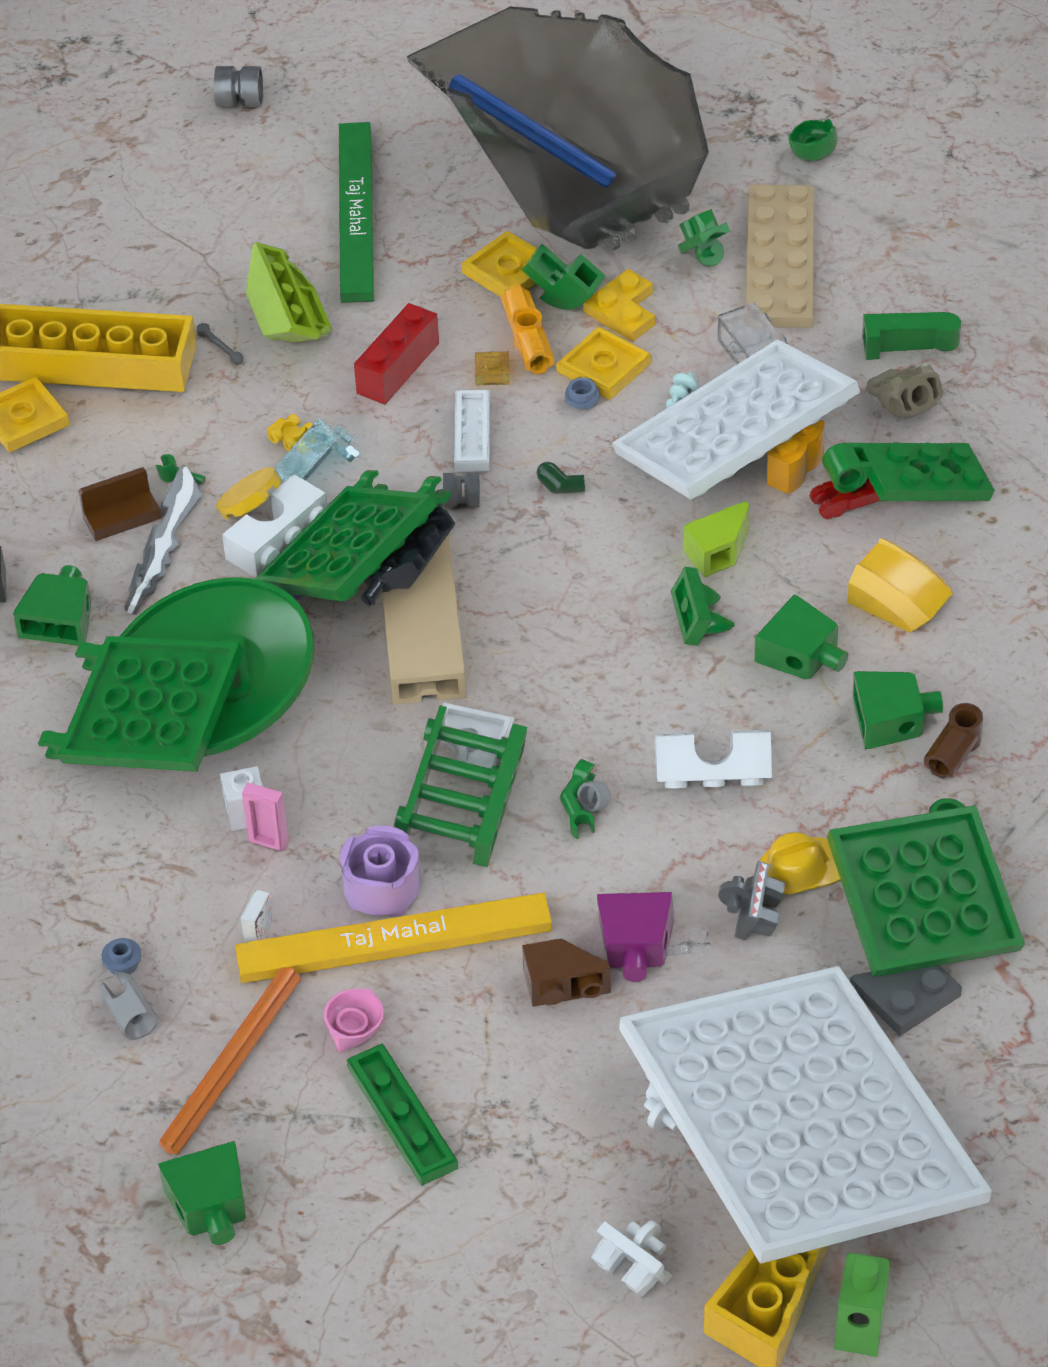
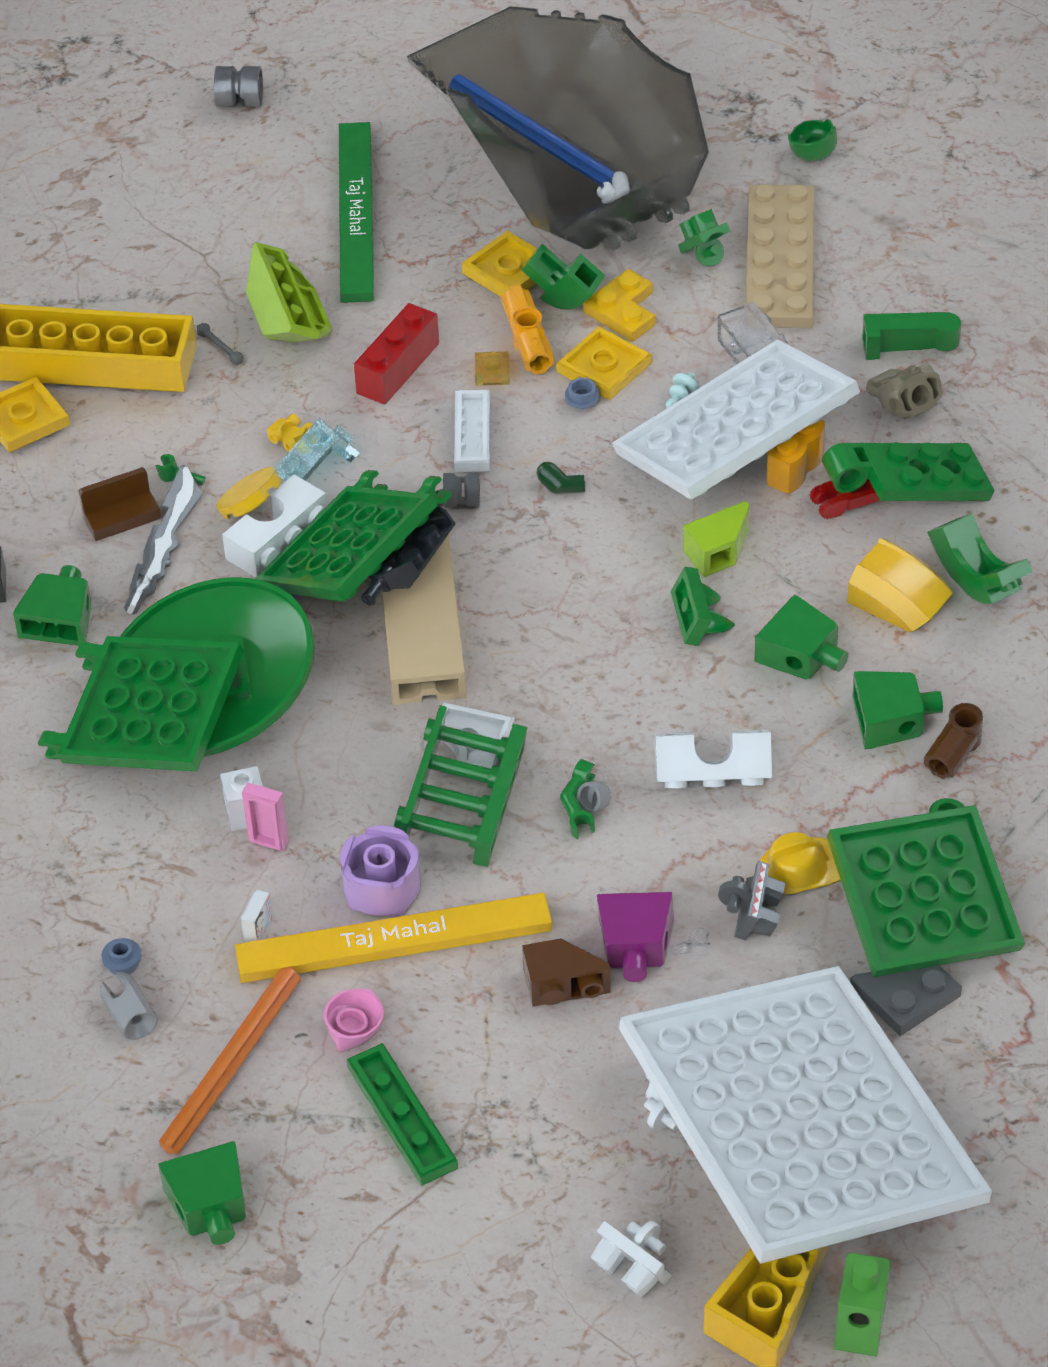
none -> white arm [597,171,630,205]
none -> green arch [927,514,1033,604]

